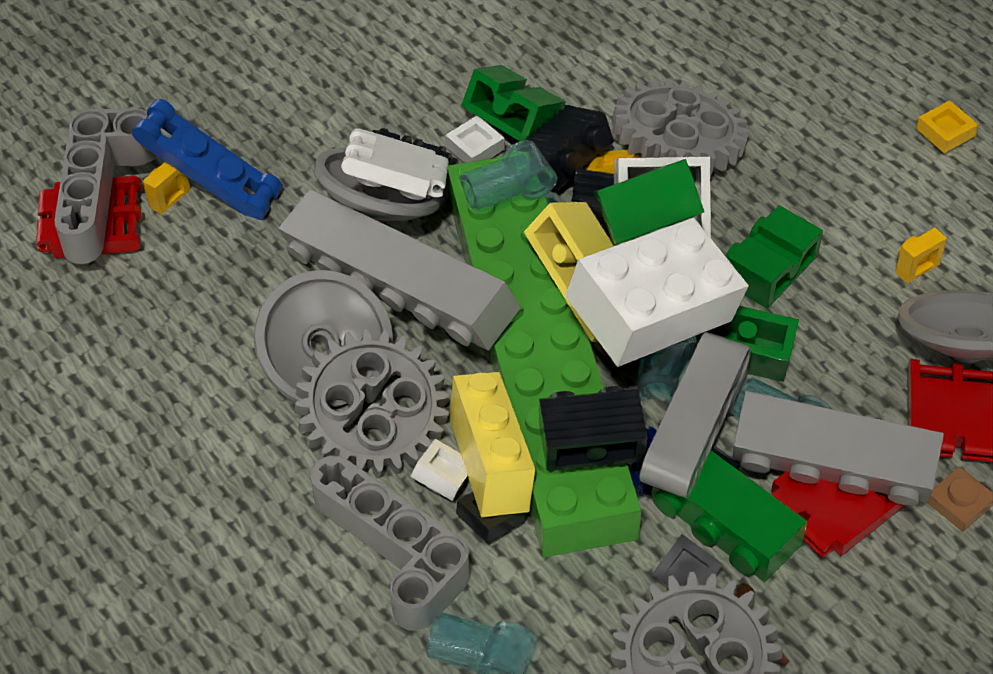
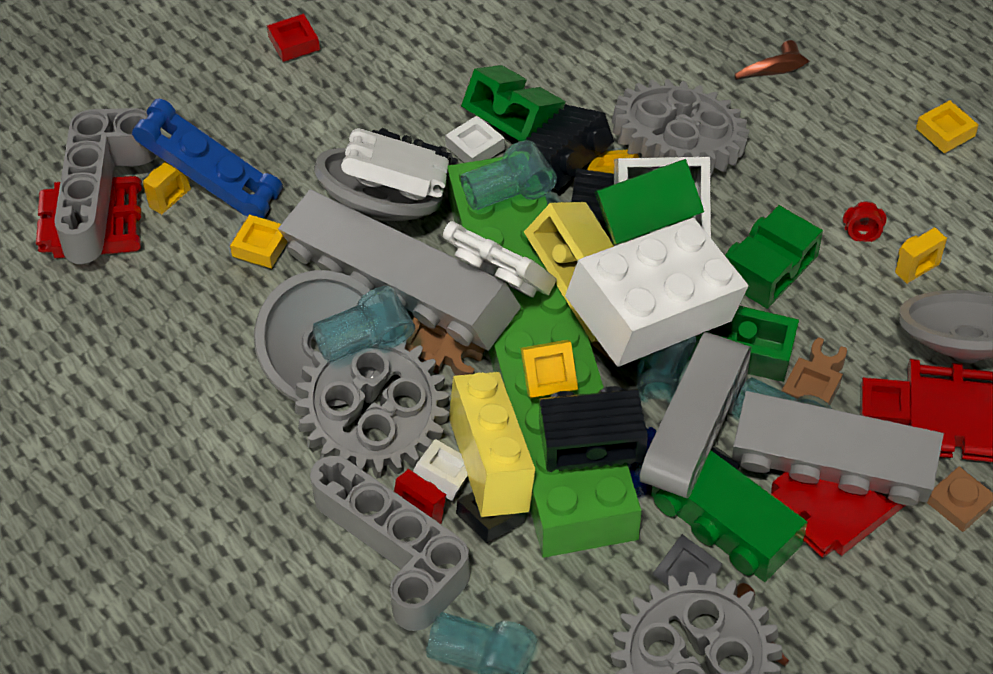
none -> yellow plate [230,214,288,269]
none -> red plate [267,14,320,62]
none -> clear light blue piece [313,286,415,364]
none -> red plate [394,469,446,524]
none -> medium nougat plate [404,316,485,375]
none -> white plate [443,221,557,298]
none -> yellow plate [520,340,578,398]
none -> copper bar [735,40,810,80]
none -> medium nougat plate [780,337,847,408]
none -> red plate [843,201,887,242]
none -> red plate [860,377,911,426]

